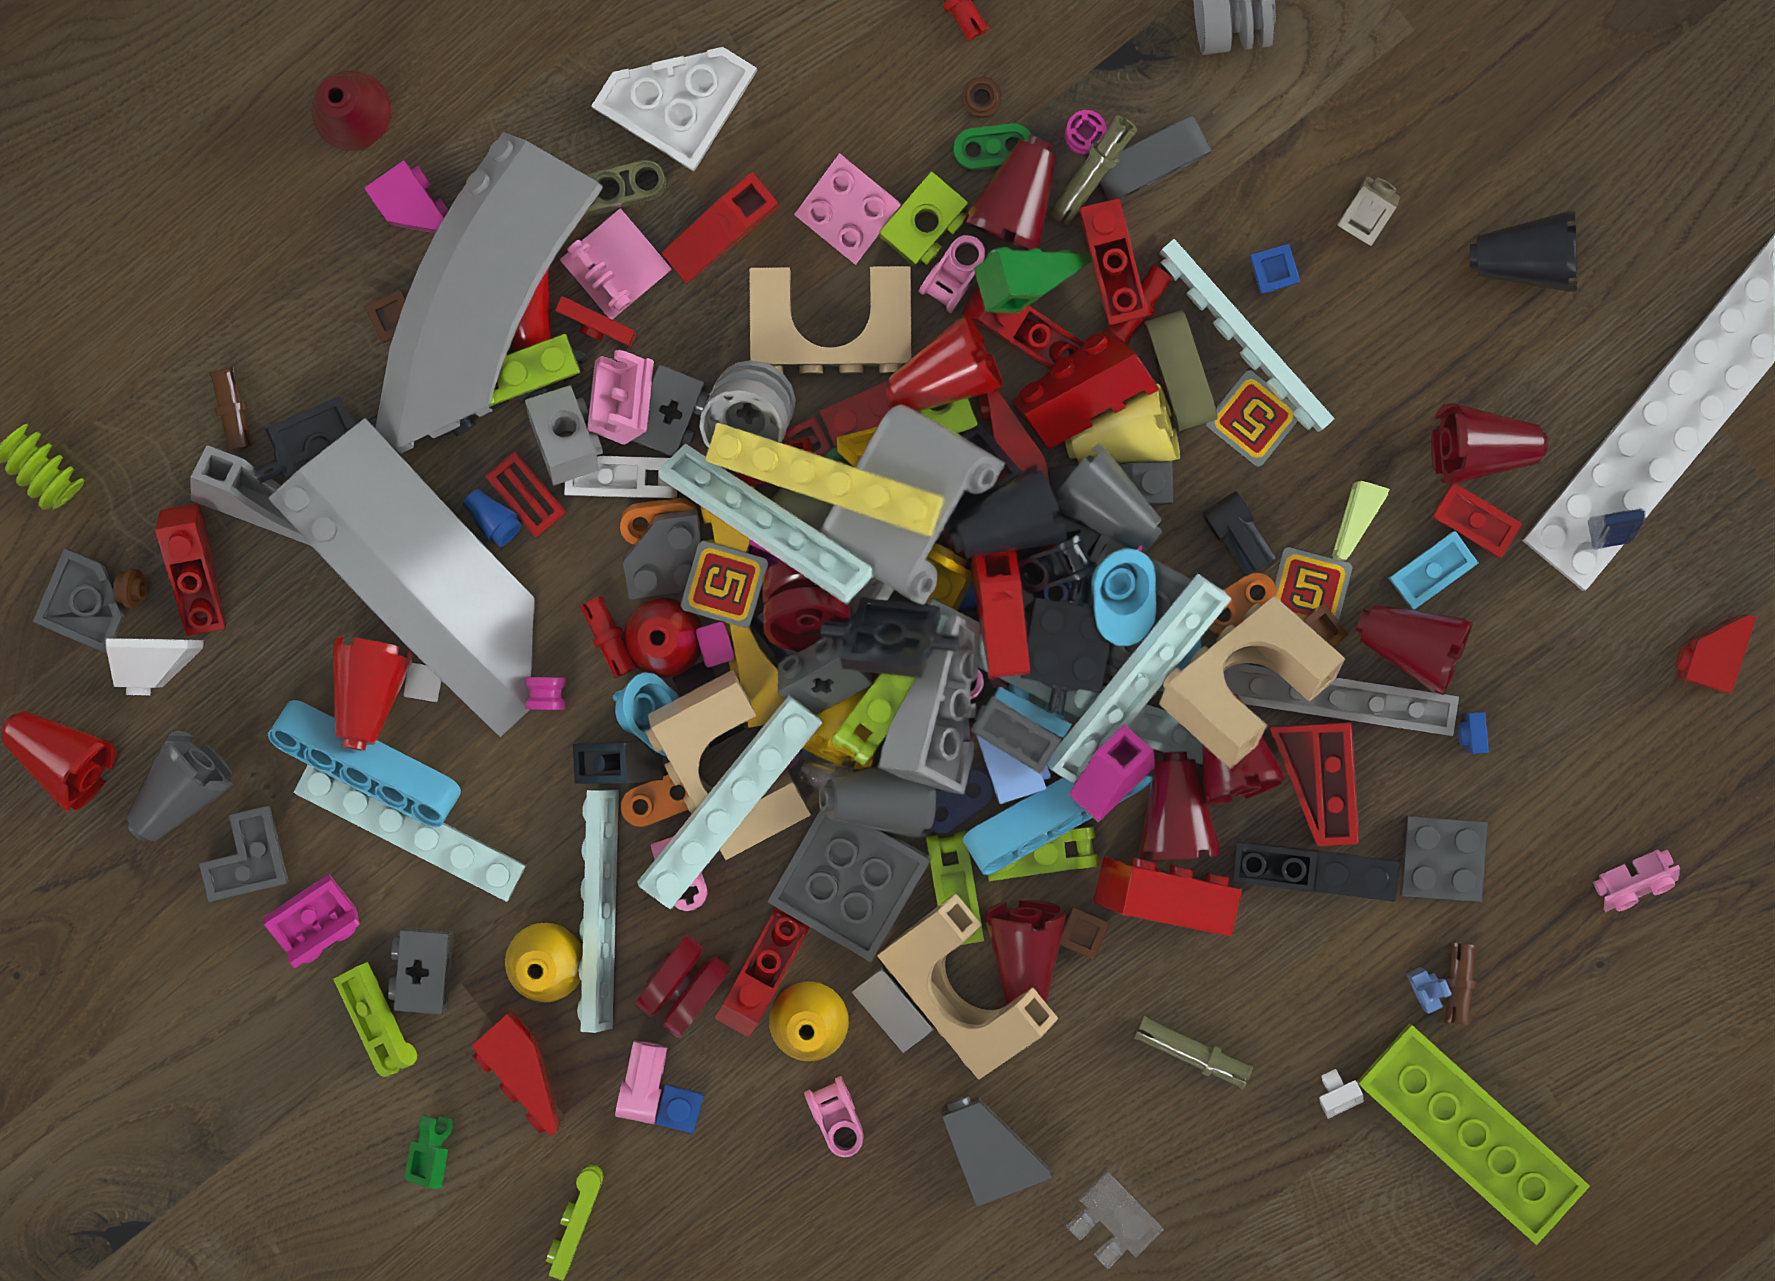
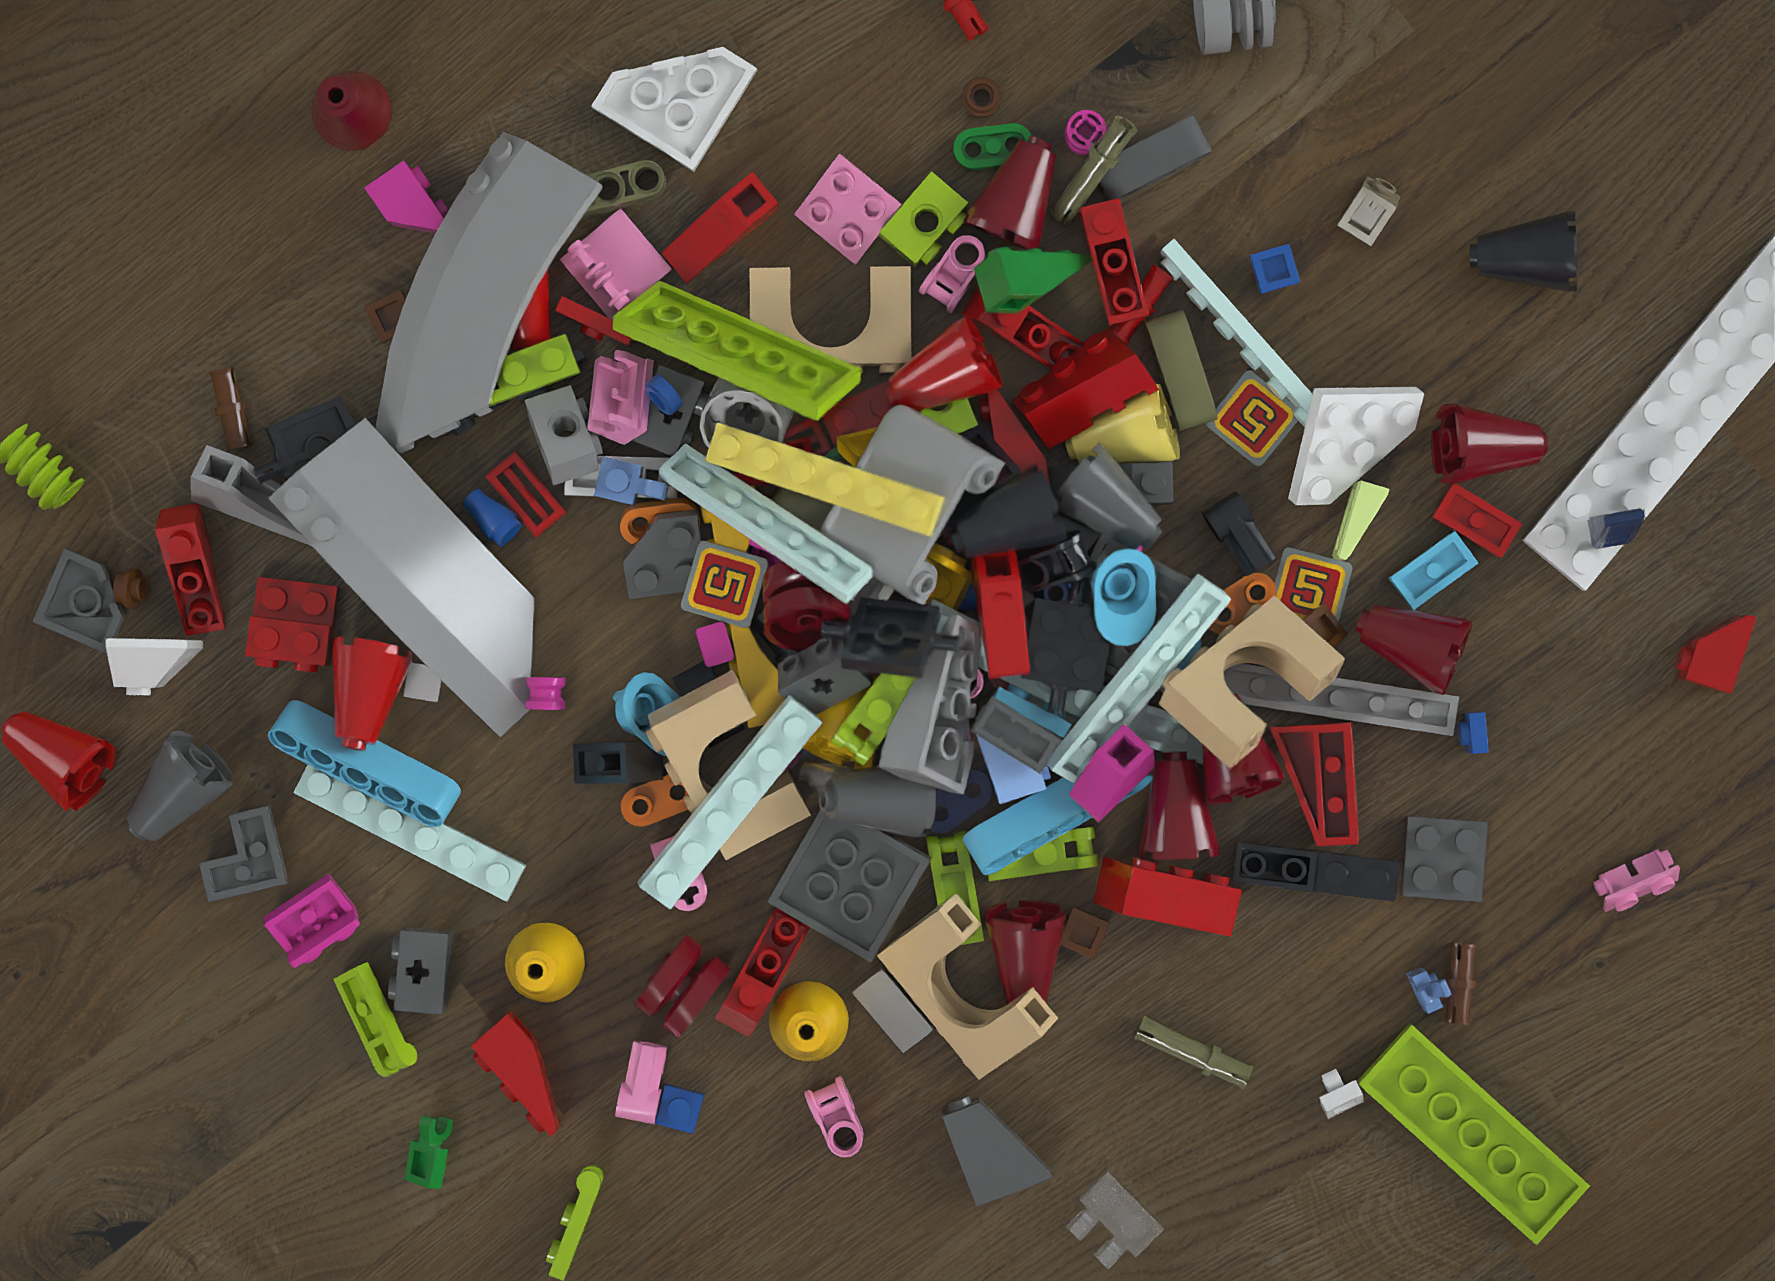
light aqua plate [577,789,619,1033] -> none
red pin [579,596,637,679] -> none
red cone [624,598,702,678] -> none
none -> red plate [245,577,340,673]
none -> medium blue plate [594,457,668,506]
none -> lime plate [613,280,862,420]
none -> blue tile [645,375,683,415]
none -> white plate [1288,387,1424,505]

